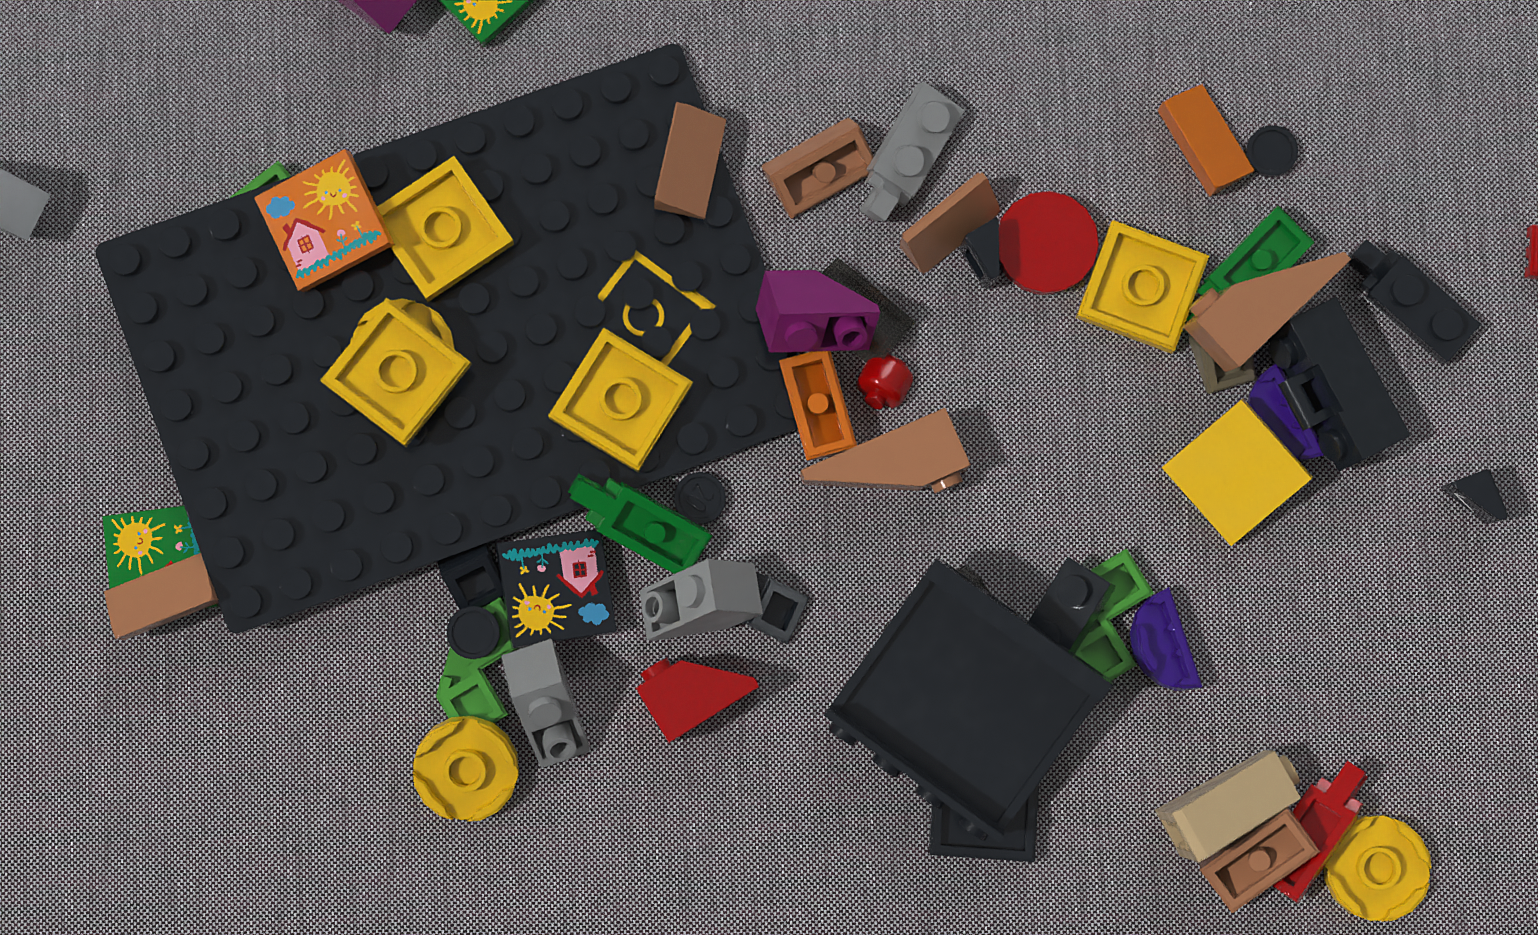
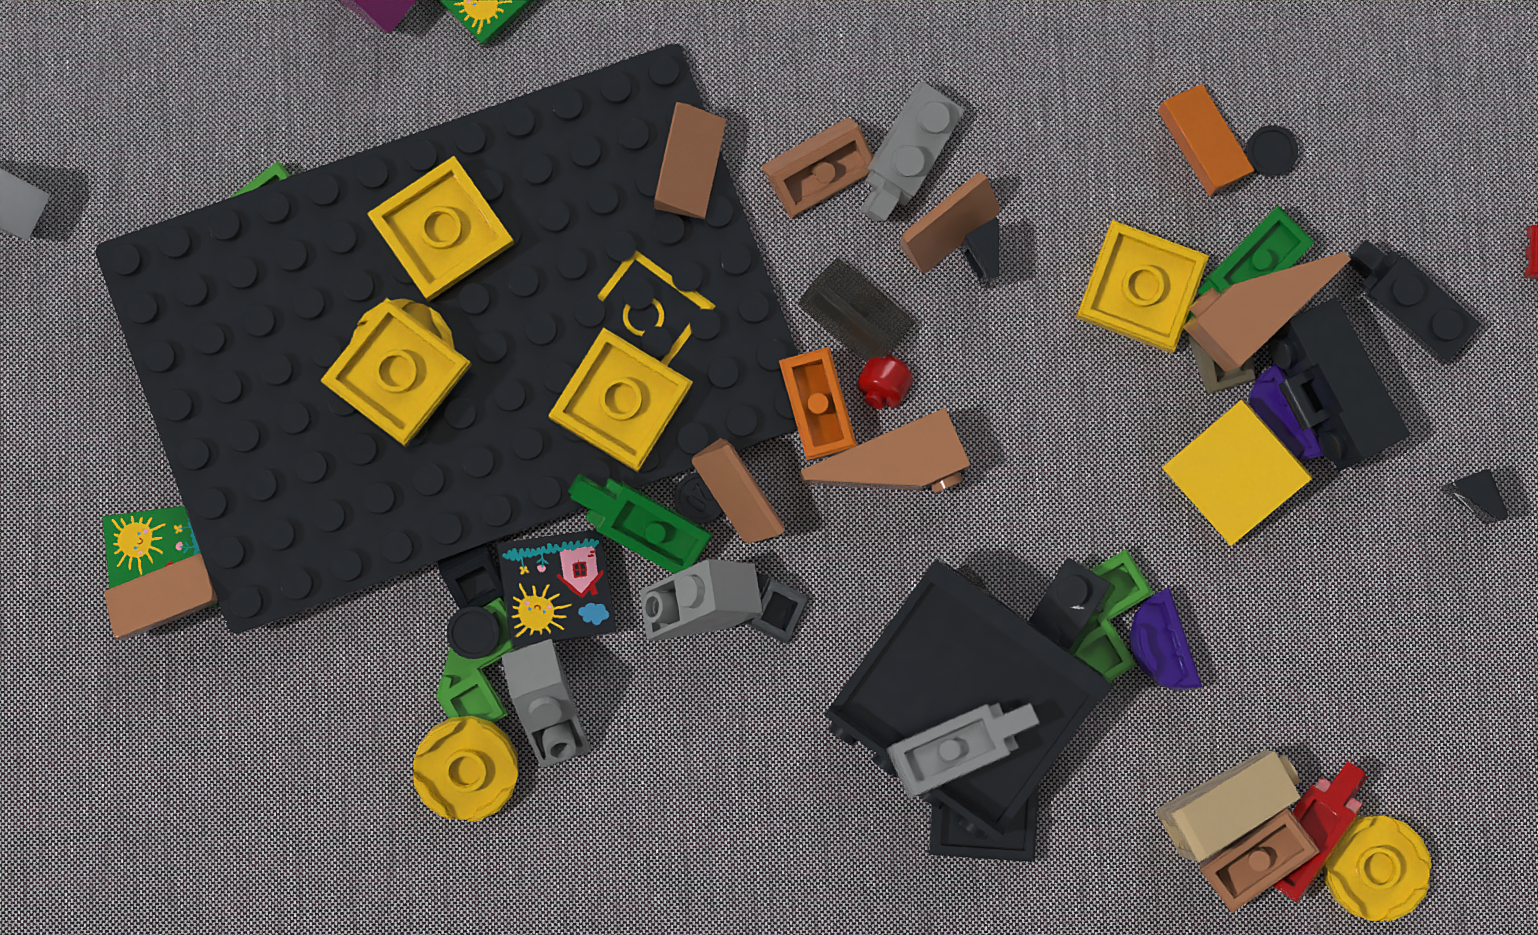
orange tile [254,149,395,292] -> none
red slope [635,657,759,743] -> none
magenta slope [756,270,880,352] -> none
red tile [999,191,1099,295] -> none
none -> nougat slope [691,438,785,543]
none -> light grey hinge [887,703,1039,799]

